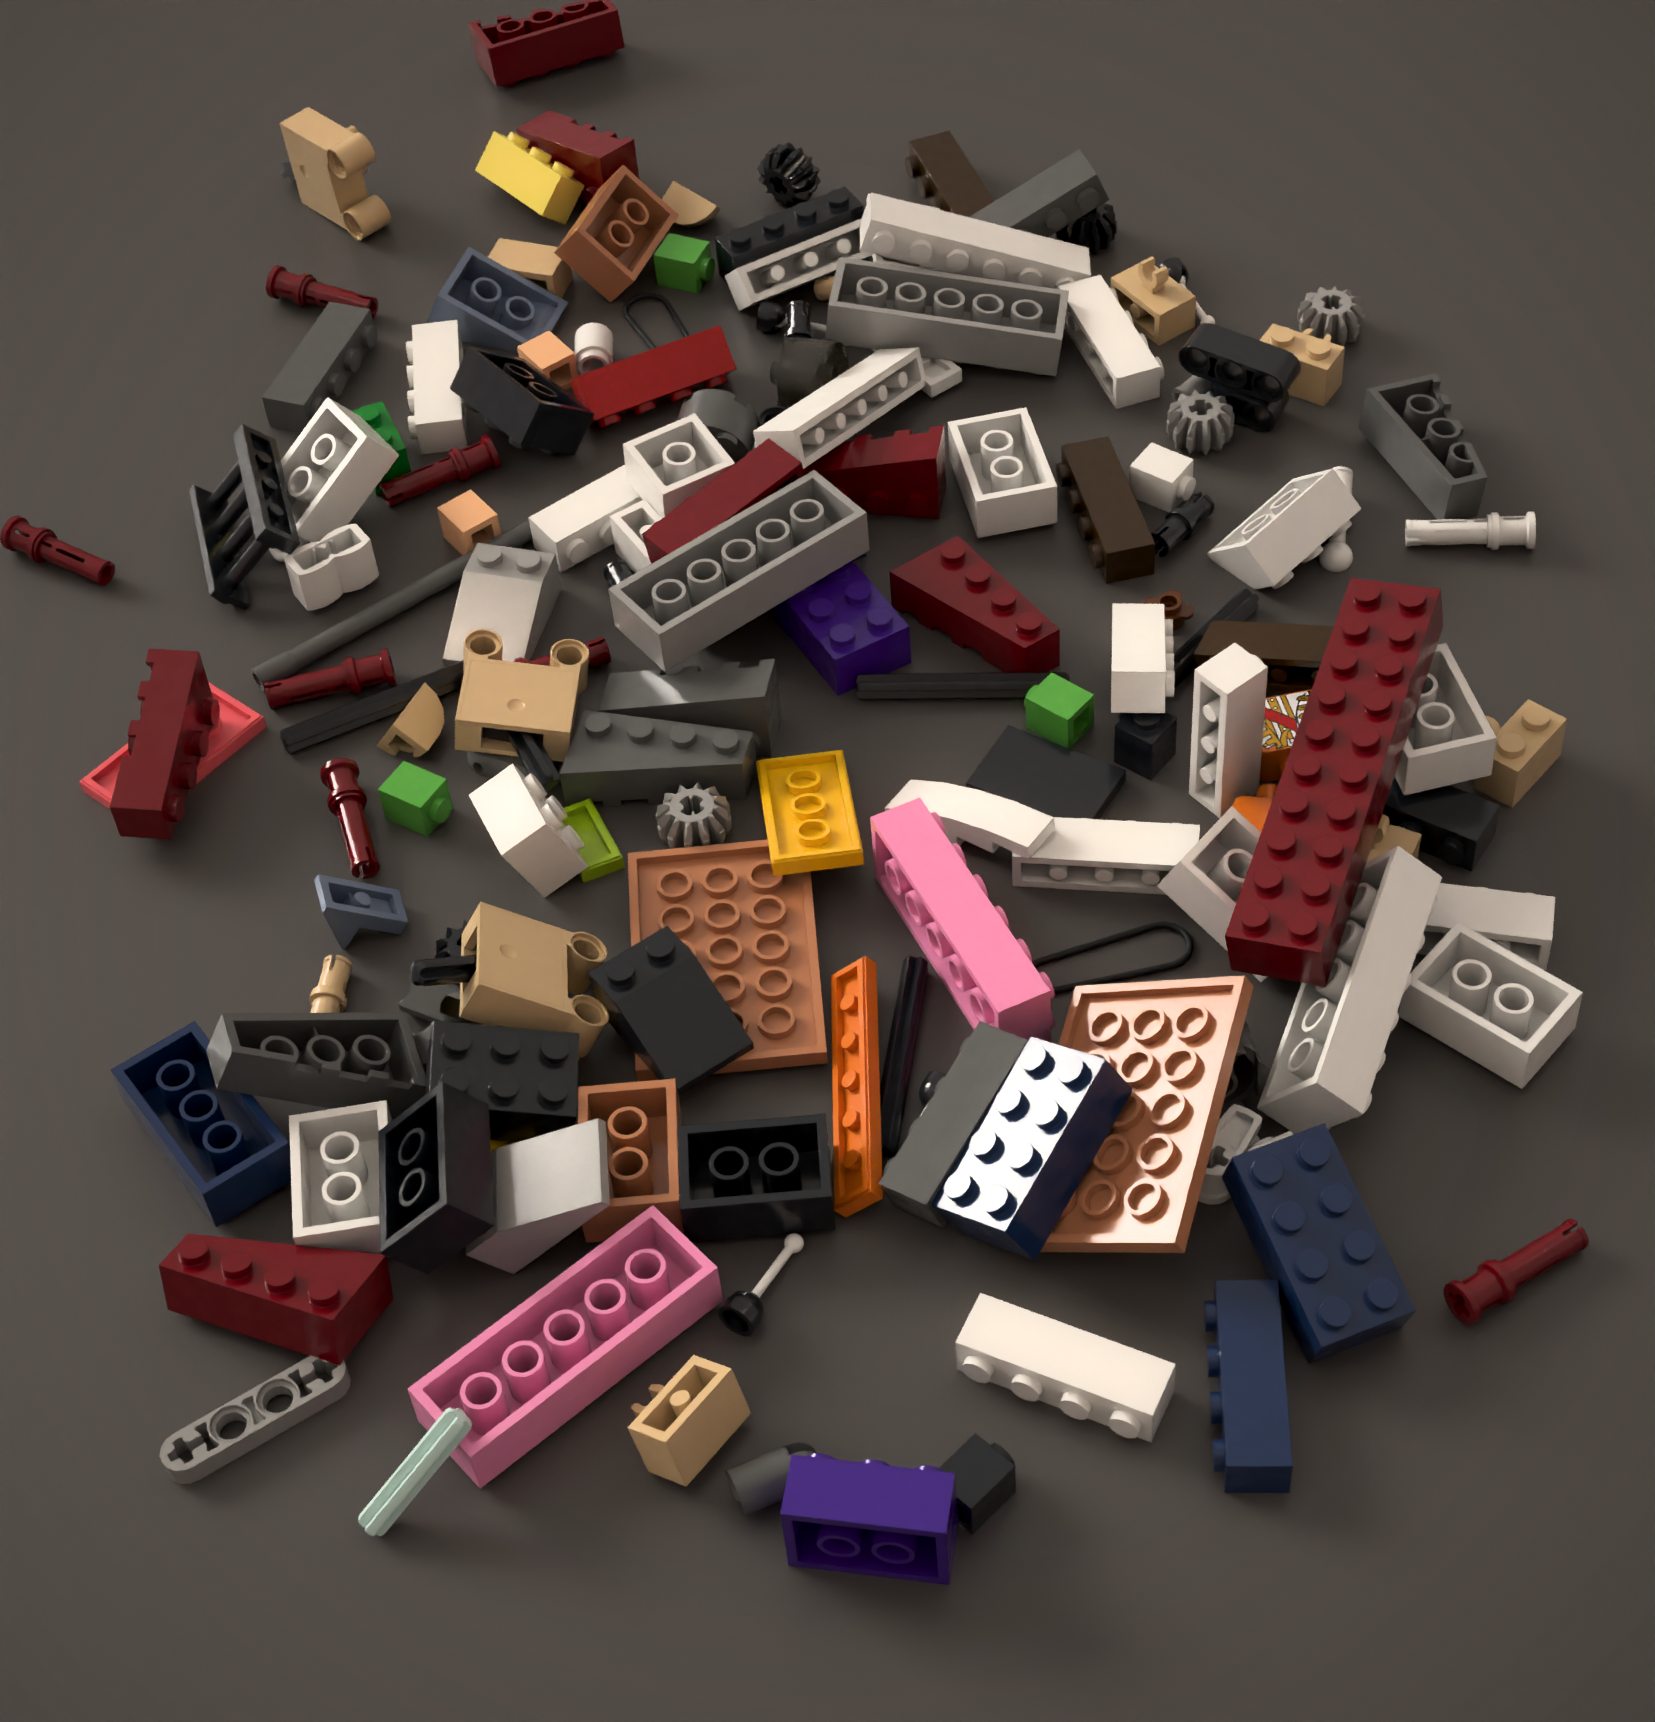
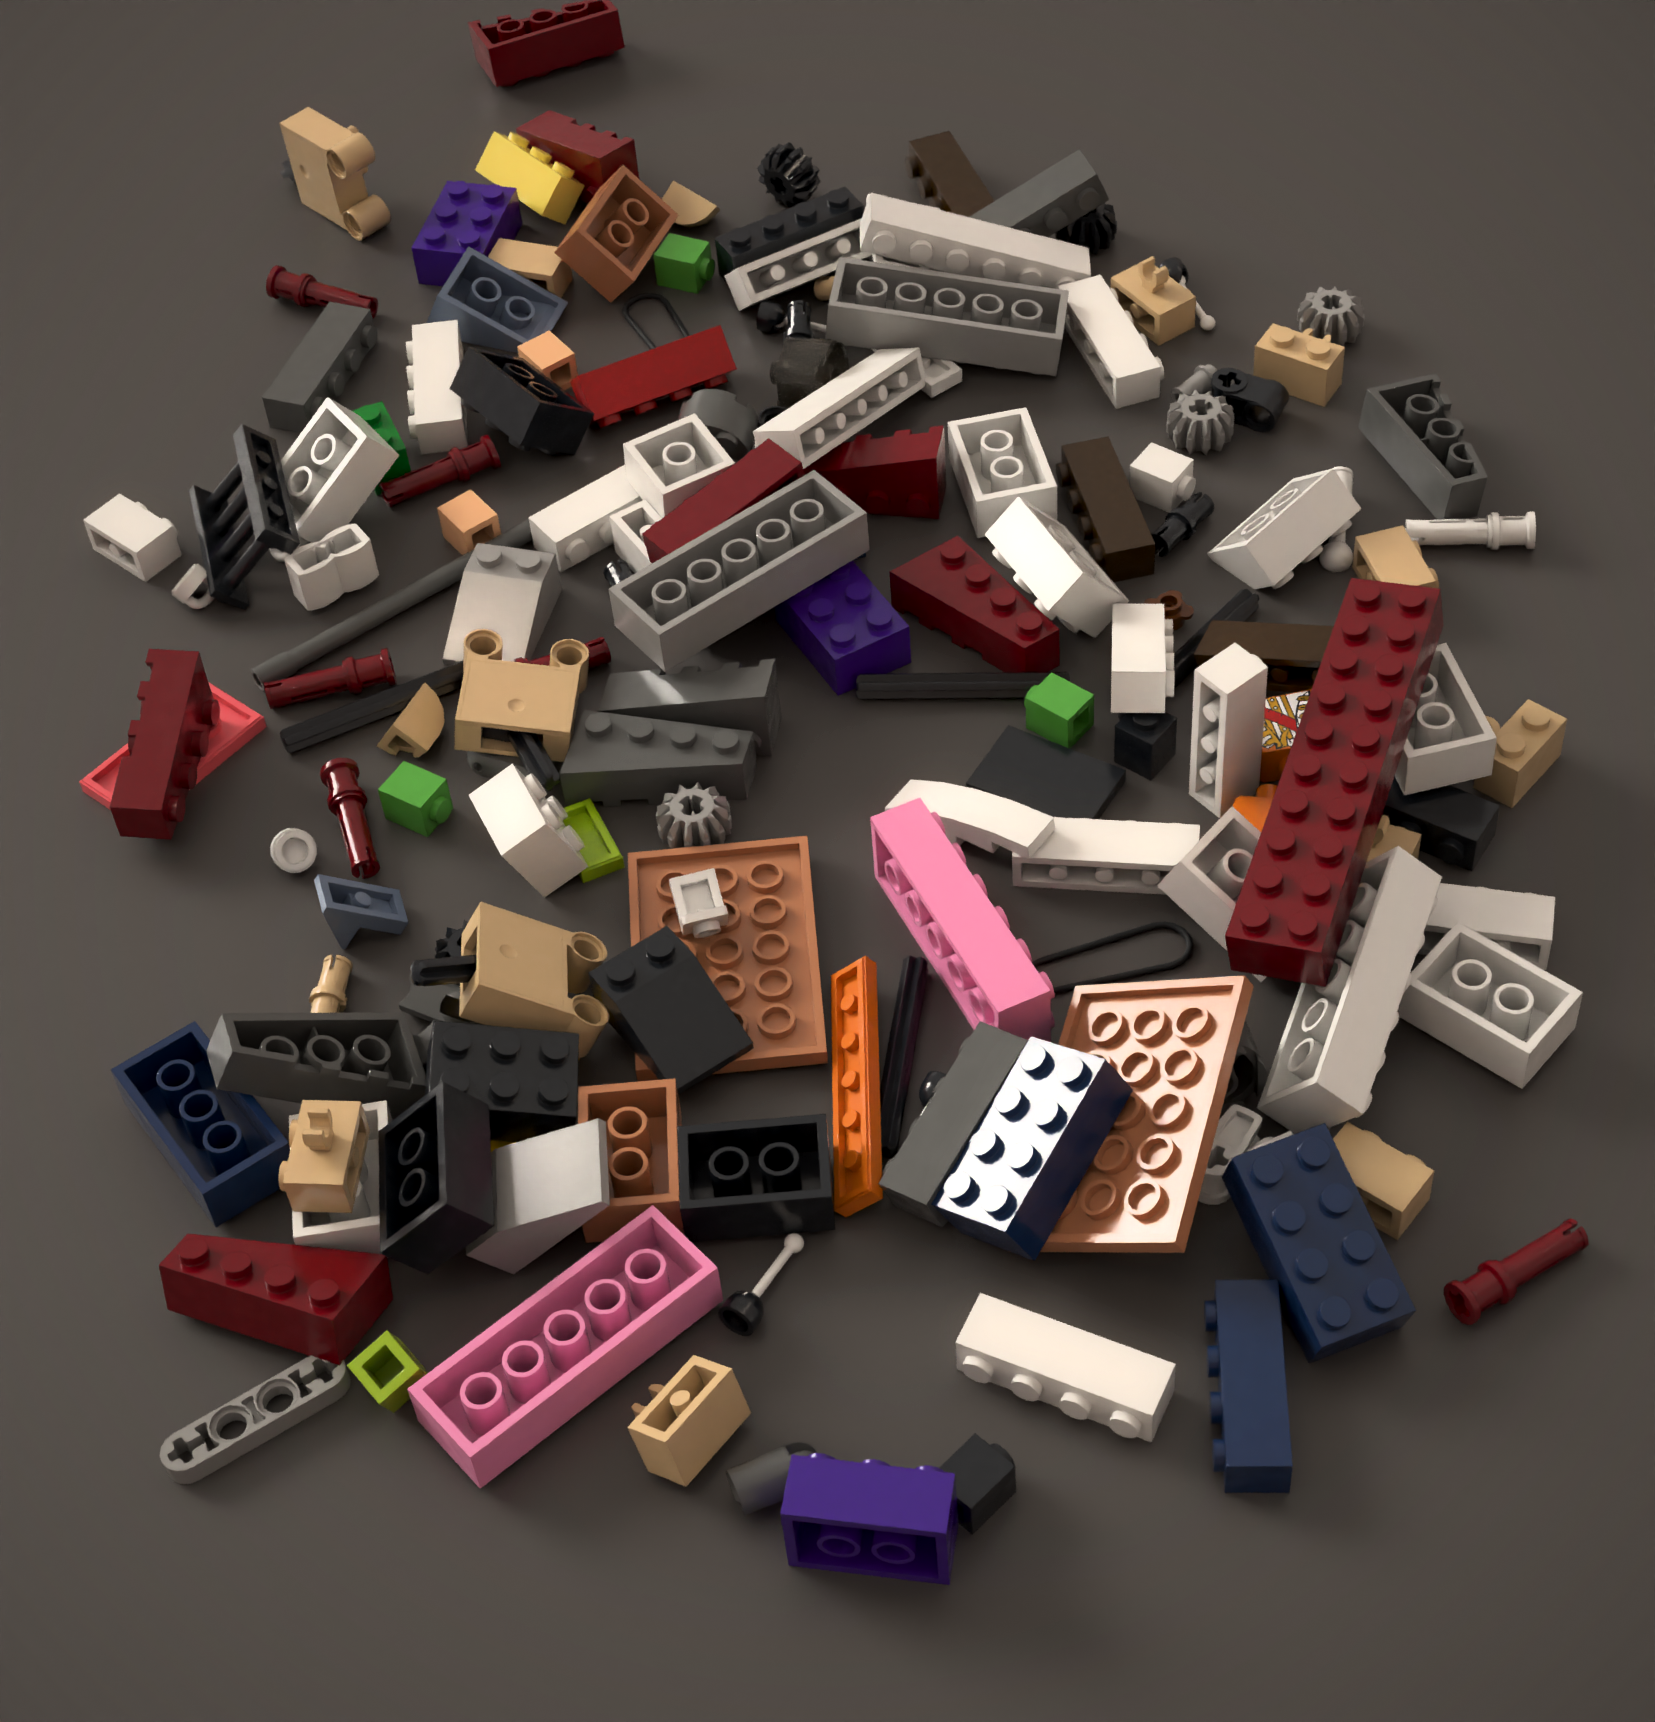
dark red pin [0,515,115,586] -> none
light aqua axle [358,1408,472,1536] -> none
white brick [574,323,613,374] -> none
yellow tile [756,750,864,876] -> none
black beam [1178,323,1301,402] -> none
none -> white brick [83,493,182,582]
none -> white tile [171,563,214,609]
none -> white tile [270,828,317,873]
none -> tan brick [279,1100,370,1213]
none -> lime brick [347,1330,429,1413]
none -> dark purple brick [411,181,523,286]
none -> white bracket [669,868,728,938]
none -> white brick [985,497,1129,638]
none -> tan brick [1333,1122,1434,1240]
none -> tan brick [1352,525,1439,588]

